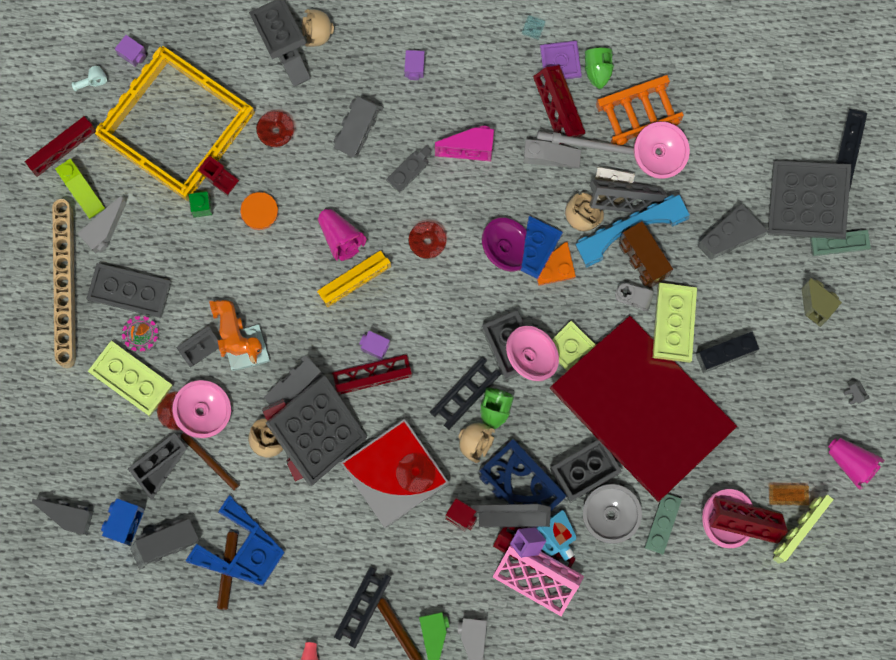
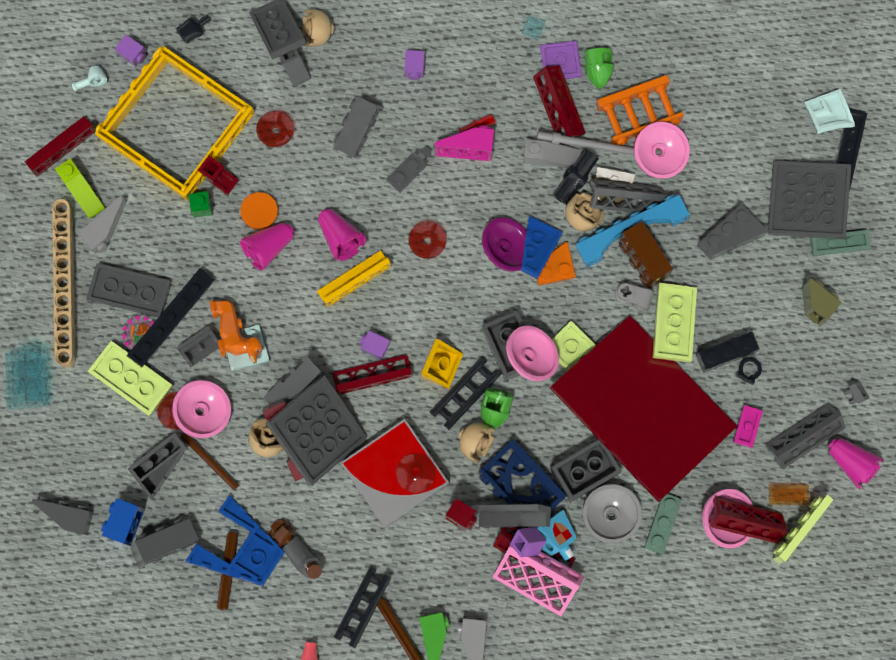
none -> clear light blue slope [5,347,49,410]
none -> black plate [127,268,215,368]
none -> black piece [175,14,211,44]
none -> dark pink cone [240,223,294,271]
none -> piece [268,519,323,579]
none -> yellow slope [421,339,463,389]
none -> red axle [458,114,495,133]
none -> black piece [553,149,599,205]
none -> dark pink plate [733,405,763,448]
none -> black piece [736,357,762,385]
none -> dark grey fence [765,403,846,470]
none -> light aqua plate [805,89,855,134]

